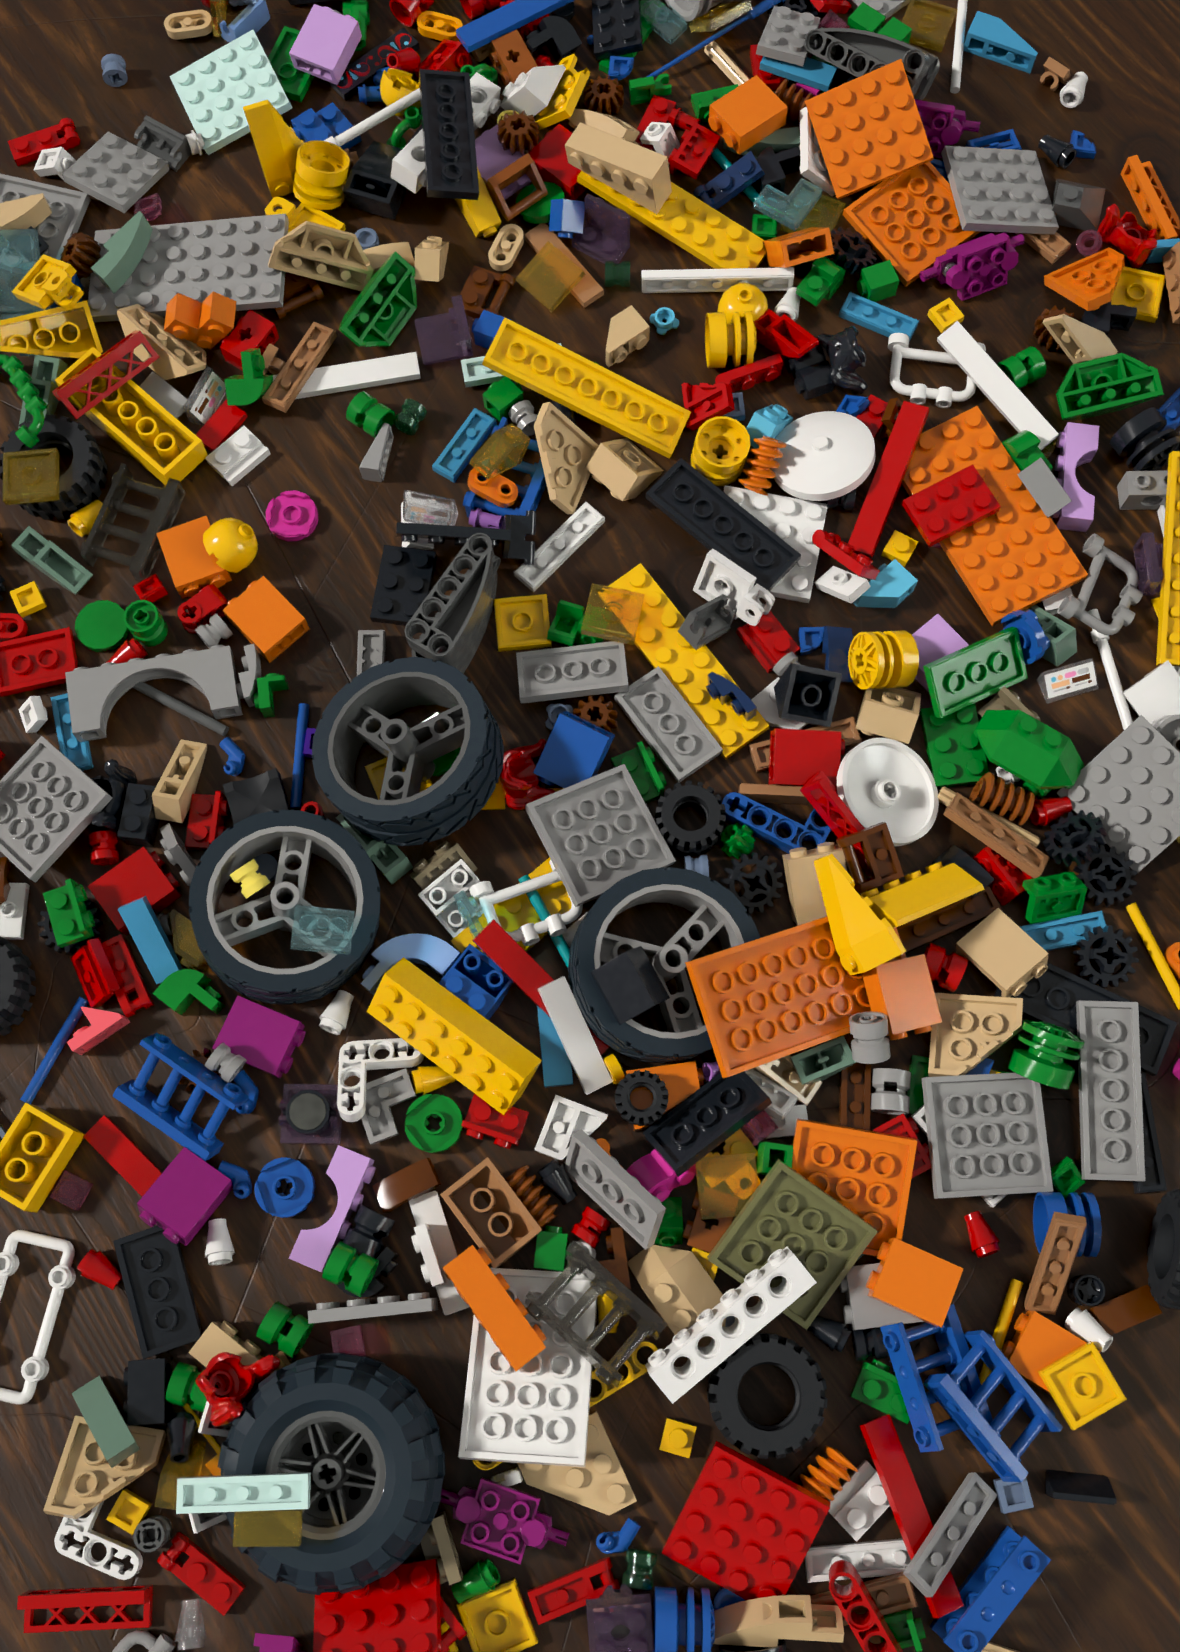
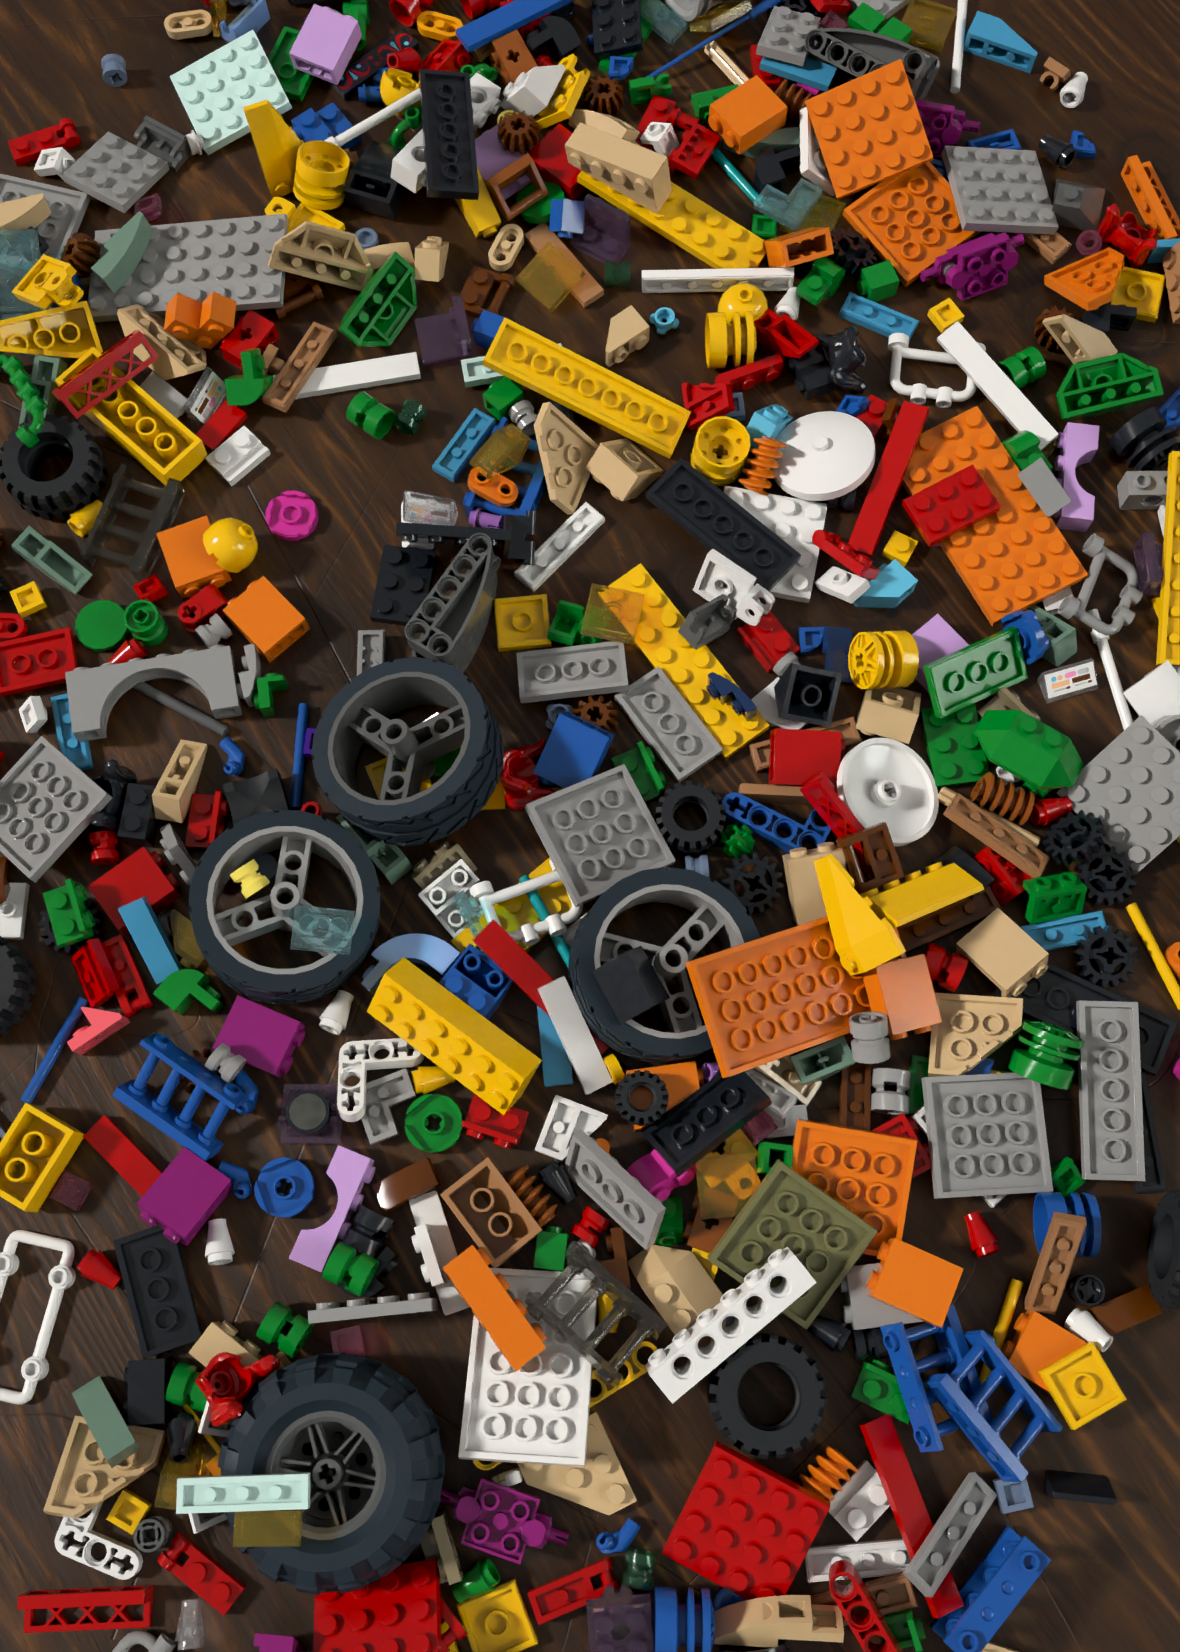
clear yellow tile [3,448,59,505] -> none
light grey slope [359,423,394,482] -> none
yellow plate [659,1418,697,1458] -> none
dark blue plate [693,151,765,210] -> none

